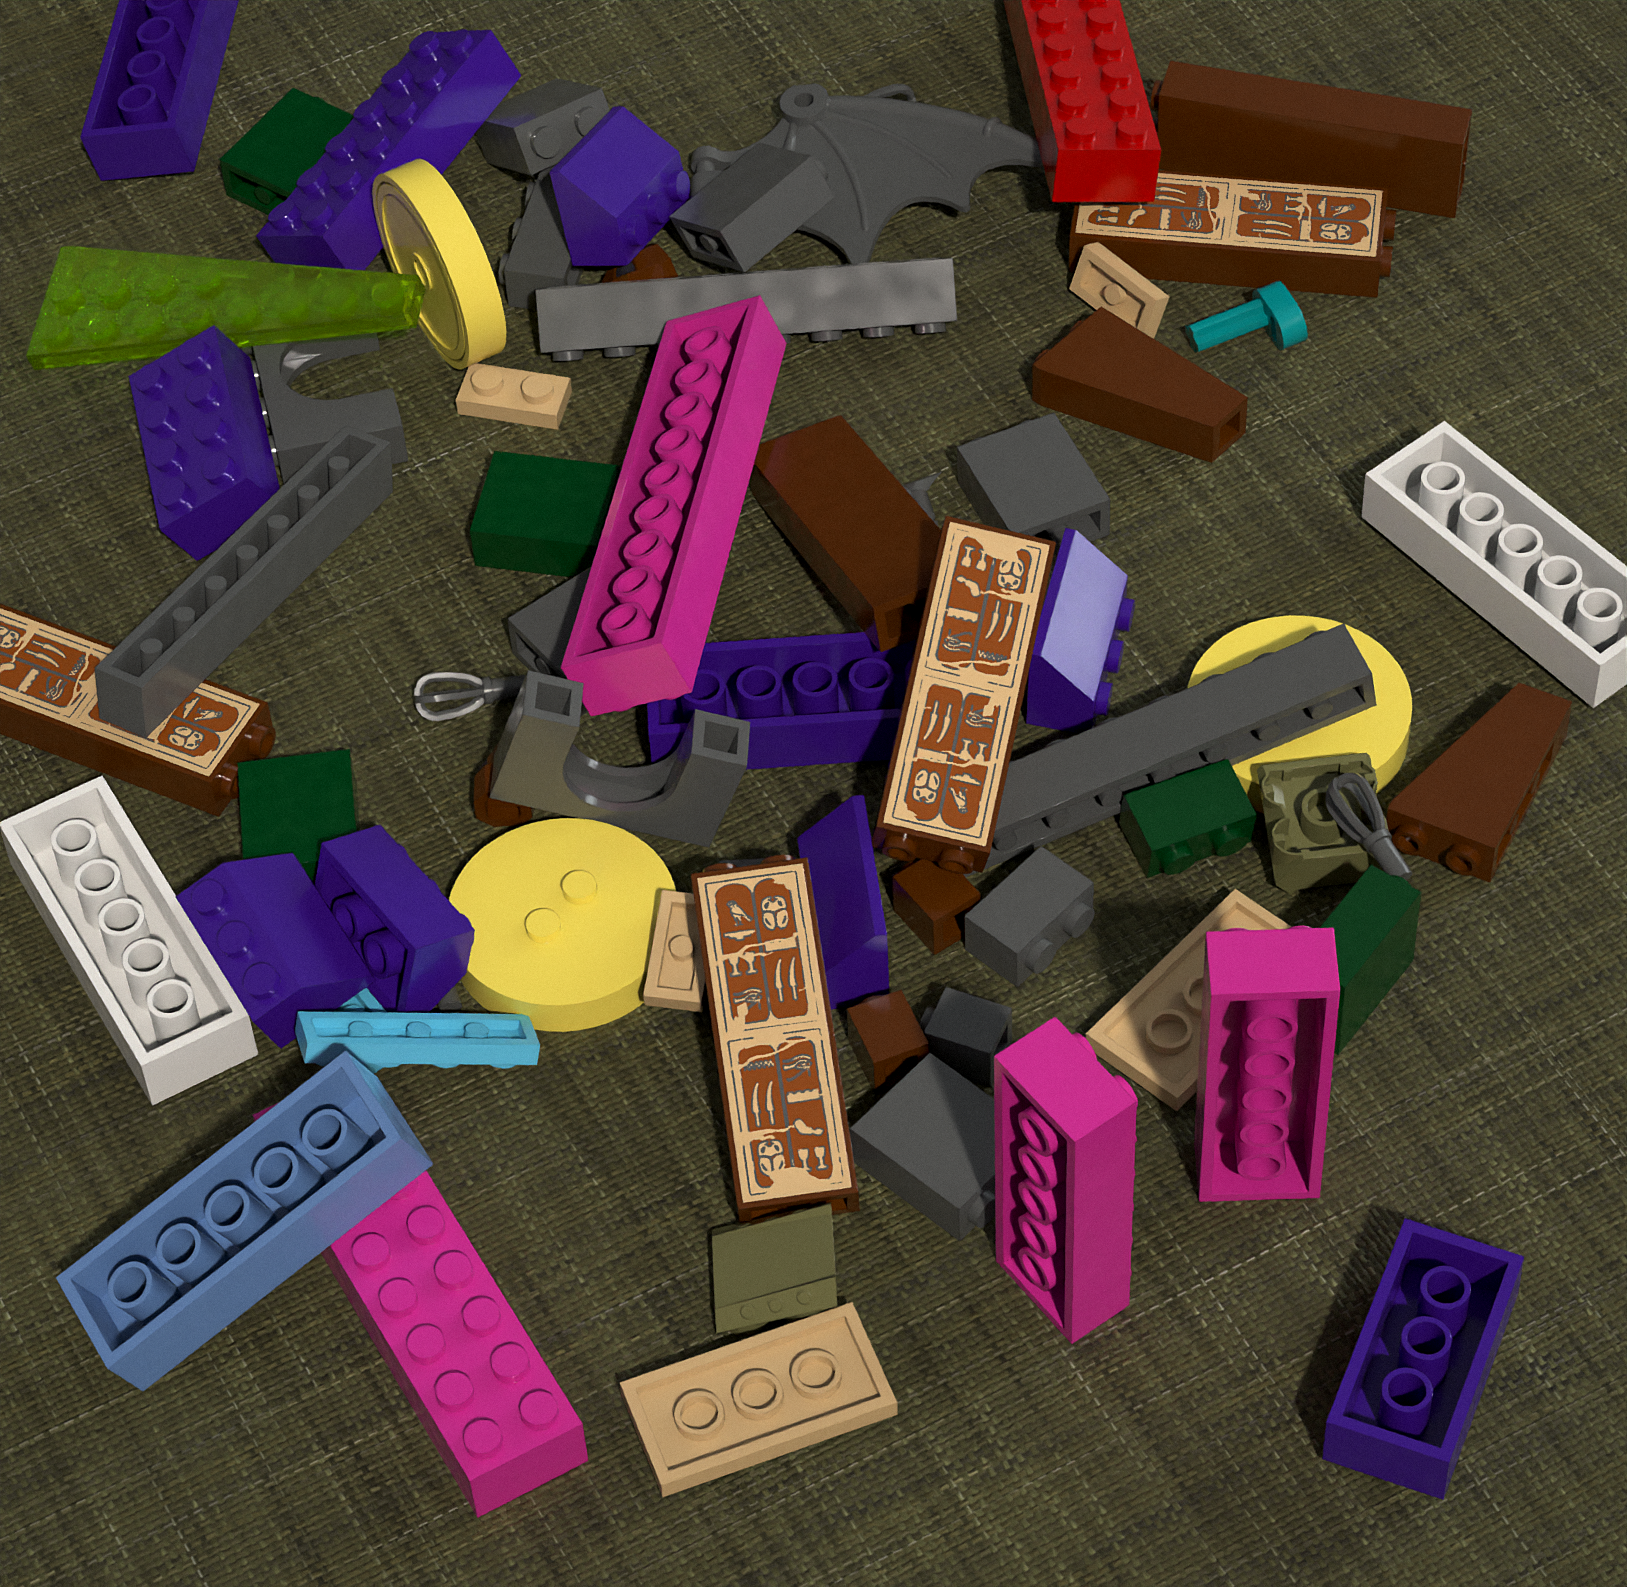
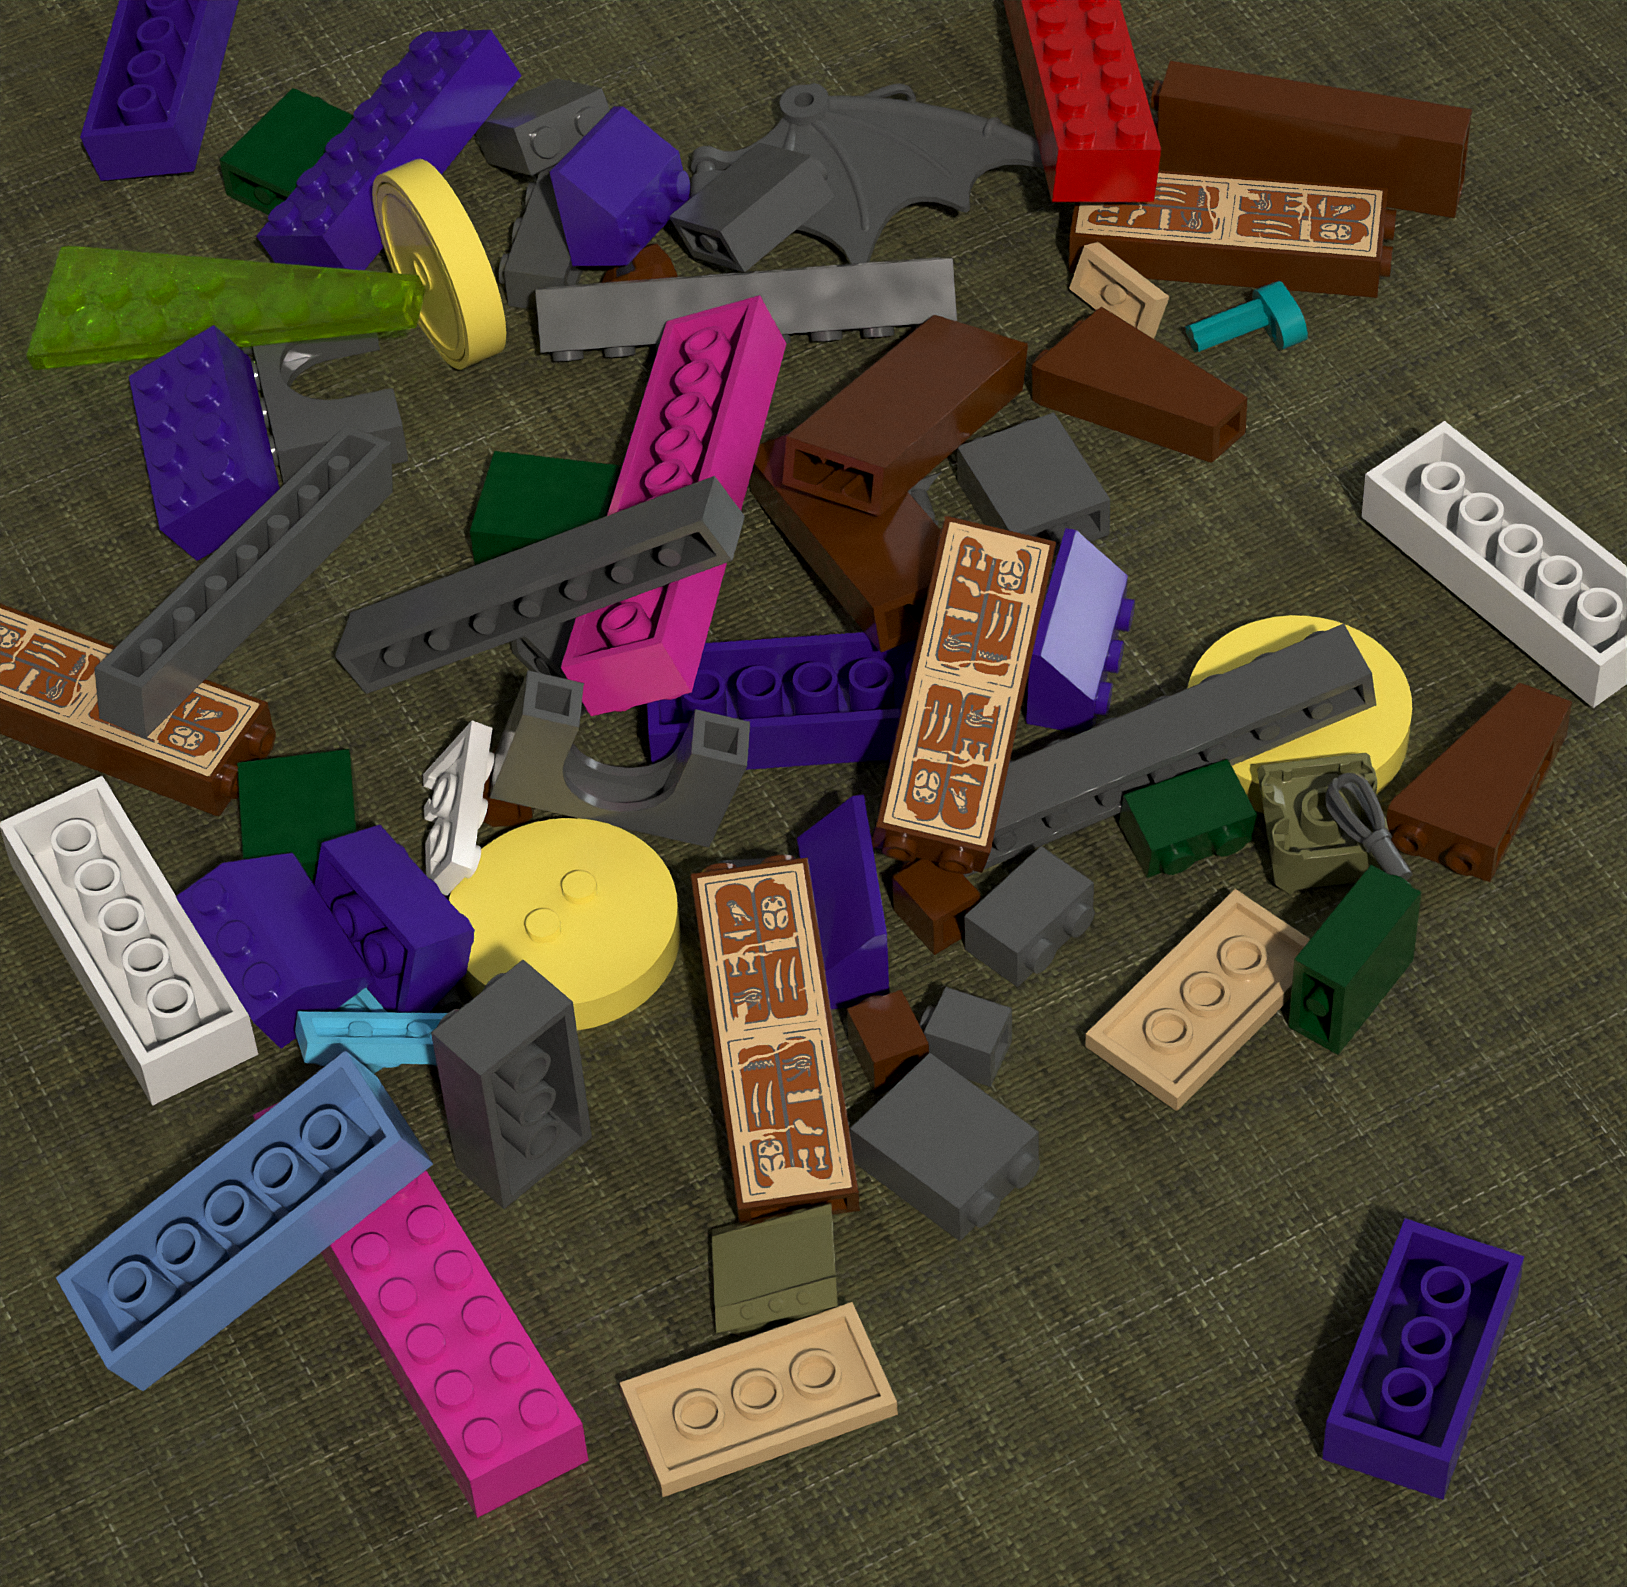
dark grey piece [414,672,526,721] -> none
tan plate [456,363,572,430] -> none
tan plate [643,890,707,1012] -> none
dark pink brick [994,1017,1138,1344] -> none
dark pink brick [1194,926,1340,1202] -> none
none -> dark grey brick [335,476,745,694]
none -> white wing [423,721,494,895]
none -> dark grey brick [431,960,592,1209]
none -> reddish brown brick [782,315,1028,516]

